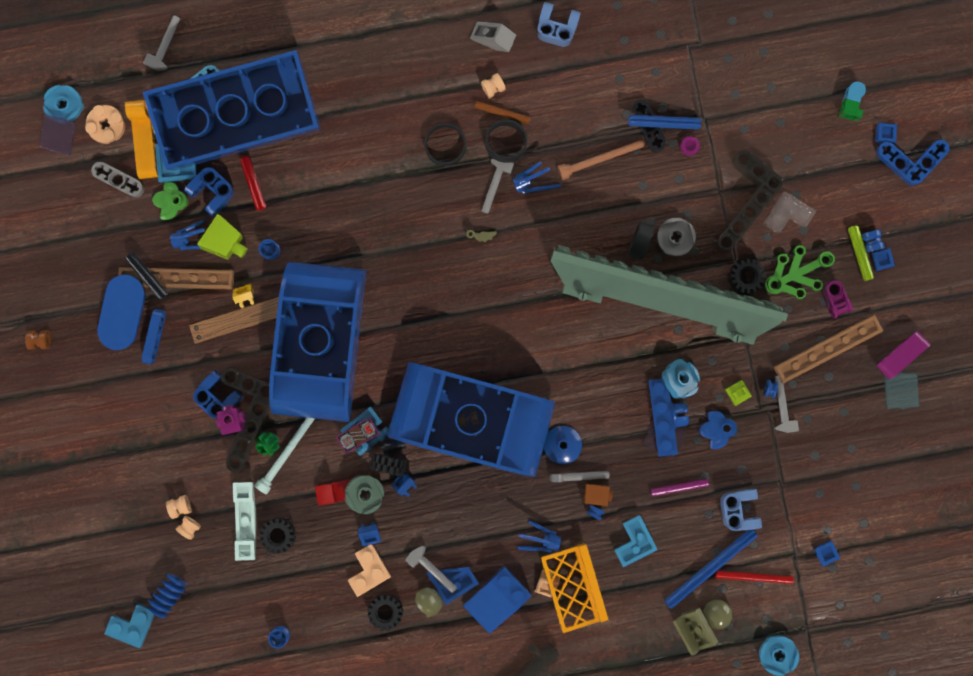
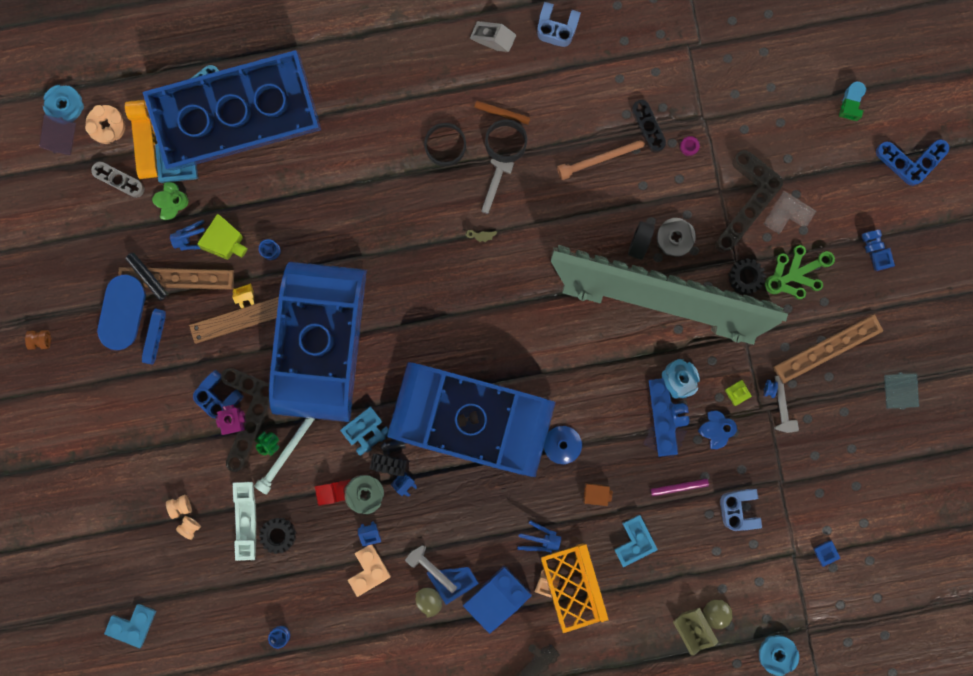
light grey piece [143,15,180,70] -> none
blue piece [148,574,188,619] -> none
blue piece [184,167,235,217] -> none
red axle [240,156,266,211] -> none
tile [336,417,380,453] -> none
black tyre [367,593,403,631] -> none
light nougat wheel [480,73,506,99] -> none
blue plant [513,161,561,194] -> none
light grey piece [550,471,610,482] -> none
blue bush [586,504,605,520] -> none
blue axle [628,115,701,129] -> none
blue axle [664,529,758,608] -> none
red piece [715,571,794,584] -> none
magenta piece [822,281,853,319] -> none
lime axle [848,225,874,281] -> none
blue tile [875,123,897,144] -> none
magenta beam [876,330,931,380] -> none

